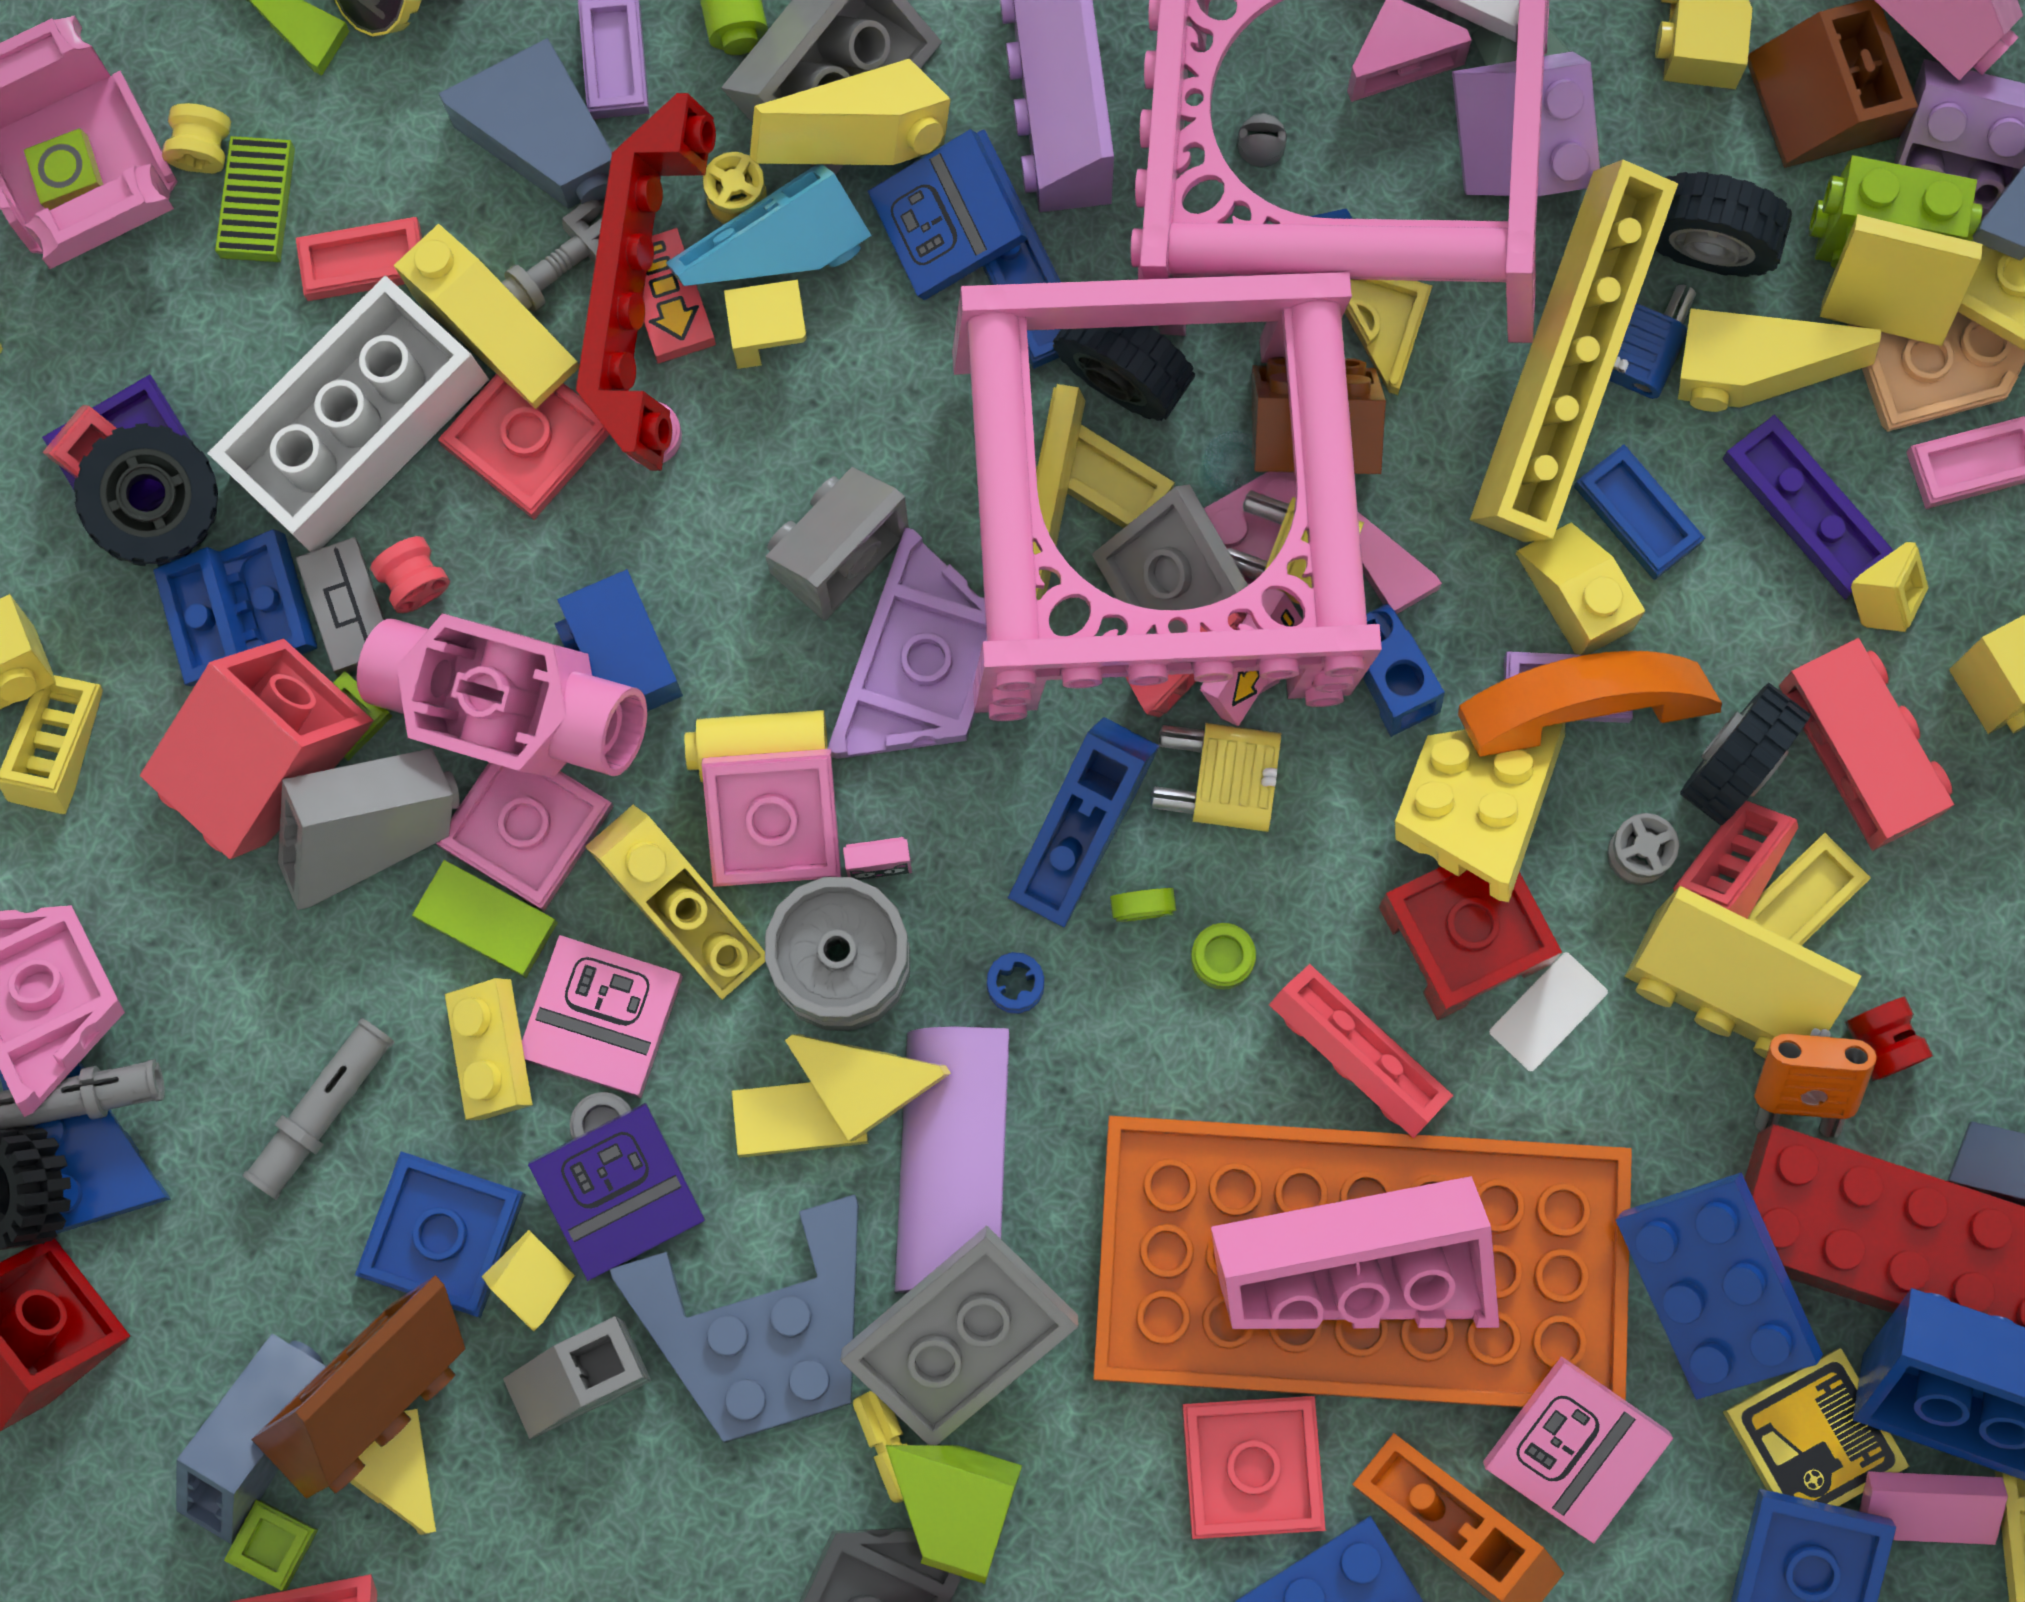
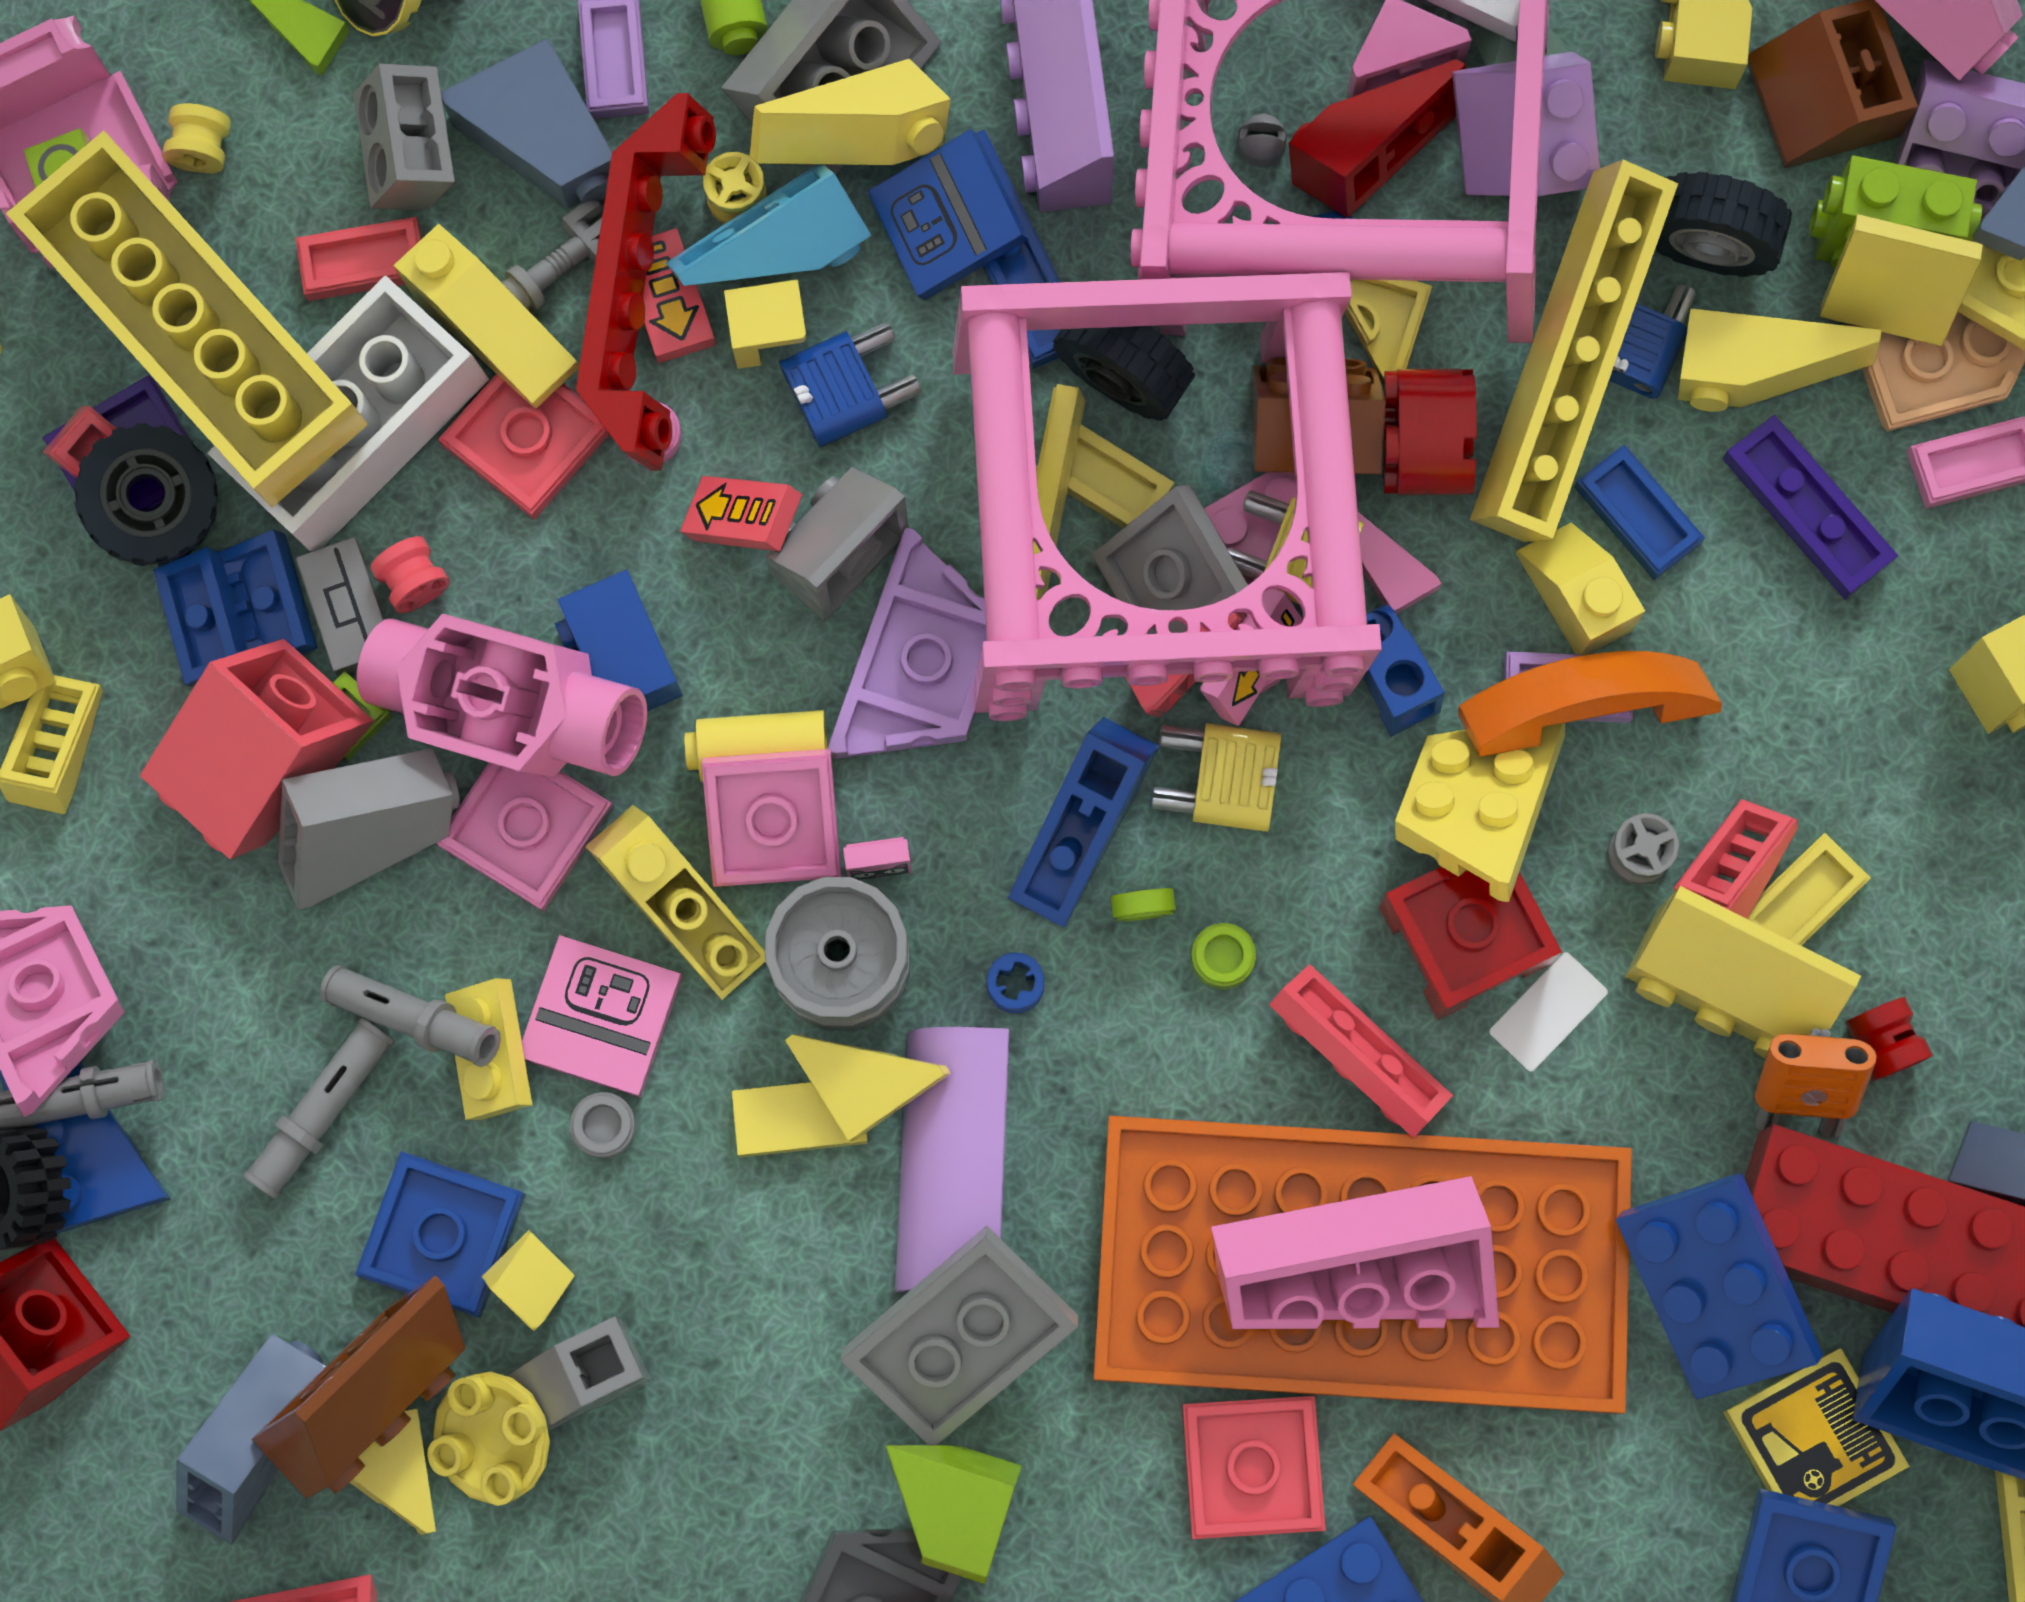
lime tile [215,136,295,263] -> none
lime tile [224,1500,318,1591] -> none
lime tile [412,860,558,978] -> none
dark purple tile [528,1103,705,1281] -> none
sand blue wing [610,1194,859,1443] -> none
light yellow piece [853,1391,907,1503] -> none
bright pink tile [1483,1356,1673,1544] -> none
black wheel [1680,683,1811,826] -> none
coral brick [1779,637,1955,851] -> none
light yellow slope [1851,542,1929,632] -> none
bright pink tile [1859,1471,2008,1545] -> none
none -> light yellow brick [6,130,368,508]
none -> light grey pin [320,965,501,1067]
none -> light grey brick [353,63,455,210]
none -> light yellow dish [427,1371,550,1506]
none -> coral tile [680,476,803,552]
none -> blue piece [779,322,921,448]
none -> red slope [1288,59,1466,218]
none -> red brick [1383,368,1477,496]

